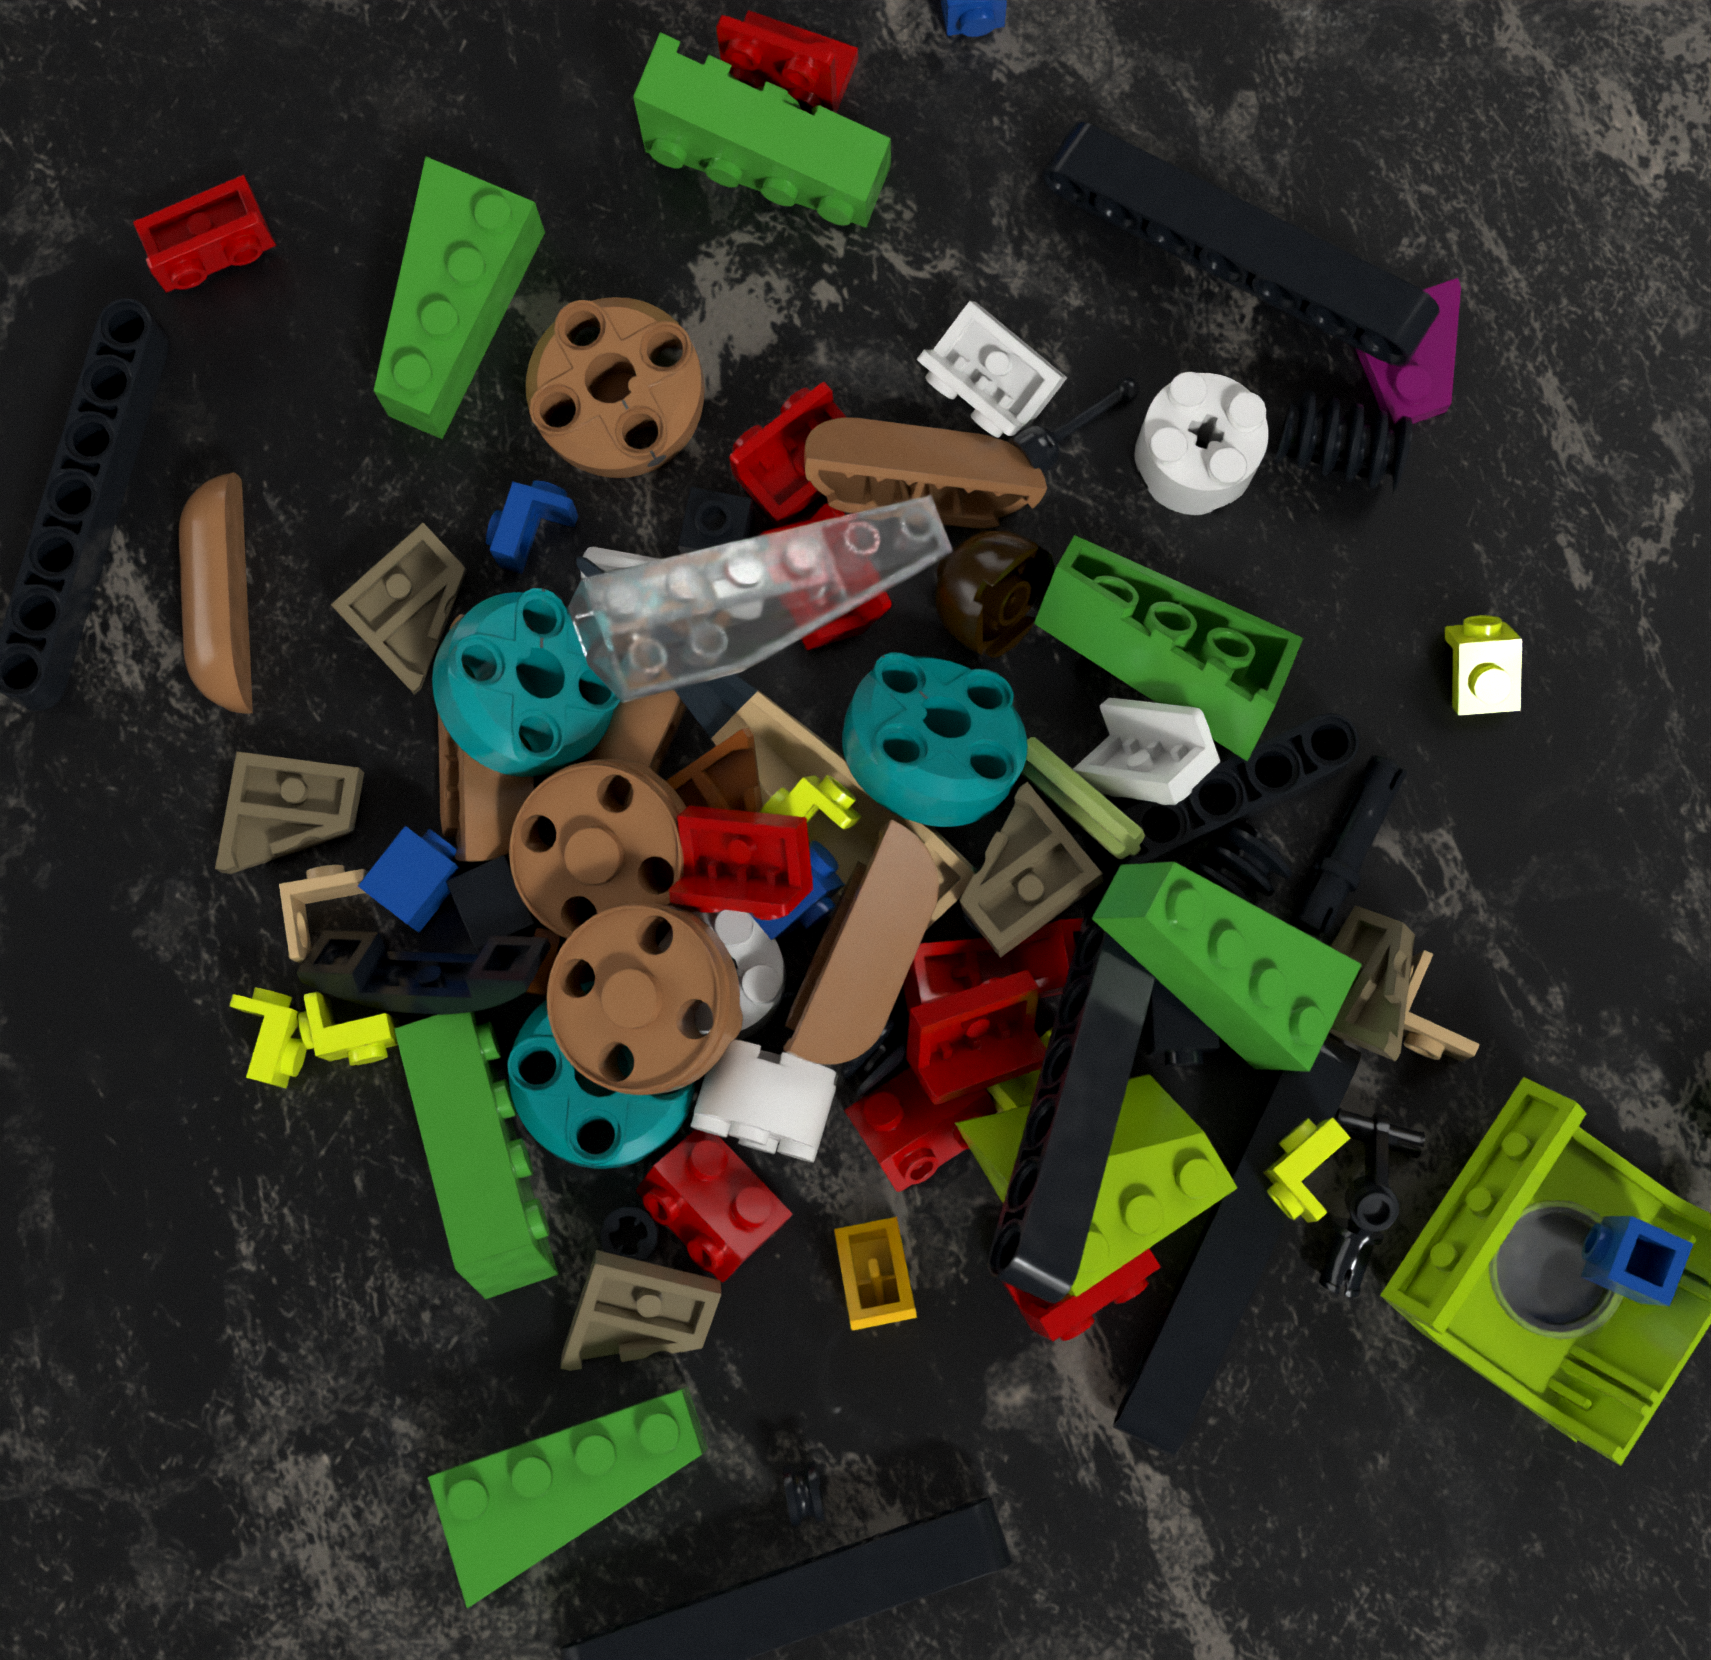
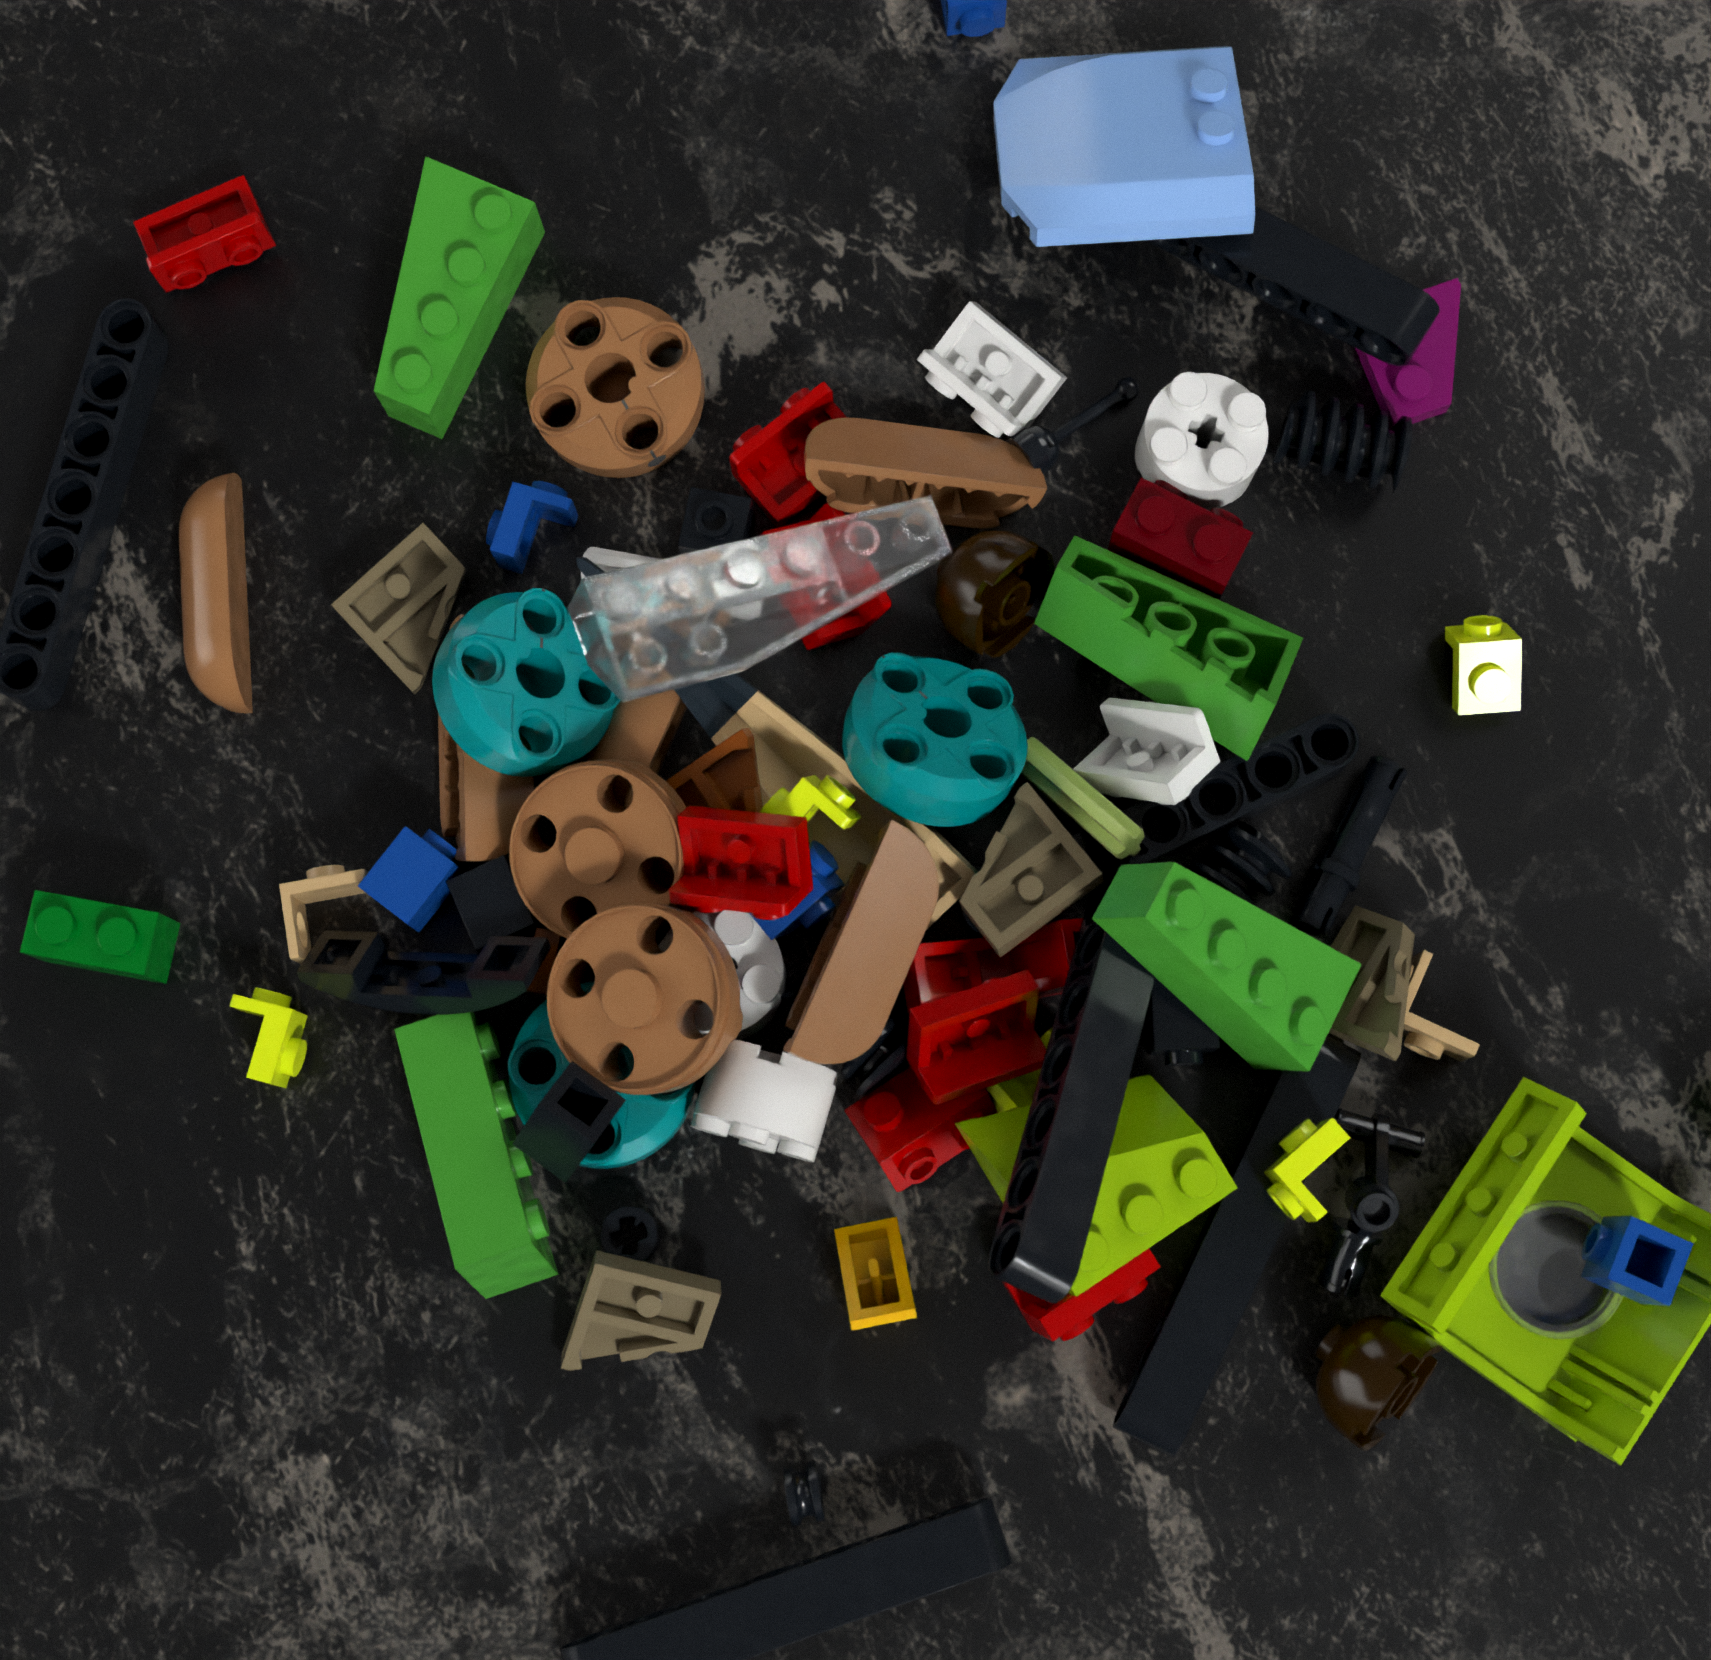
dark tan wing [215,752,364,874] -> none
neon yellow bracket [298,991,400,1065] -> none
bright green wedge [428,1386,708,1608] -> none
bright green wedge [633,32,891,227] -> none
red bracket [636,1129,793,1282] -> none
red bracket [716,10,858,113] -> none
none -> green brick [20,890,181,984]
none -> black brick [512,1061,626,1183]
none -> light blue wedge [994,46,1255,247]
none -> dark red brick [1107,477,1253,600]
none -> dark brown cylinder [1315,1315,1443,1451]

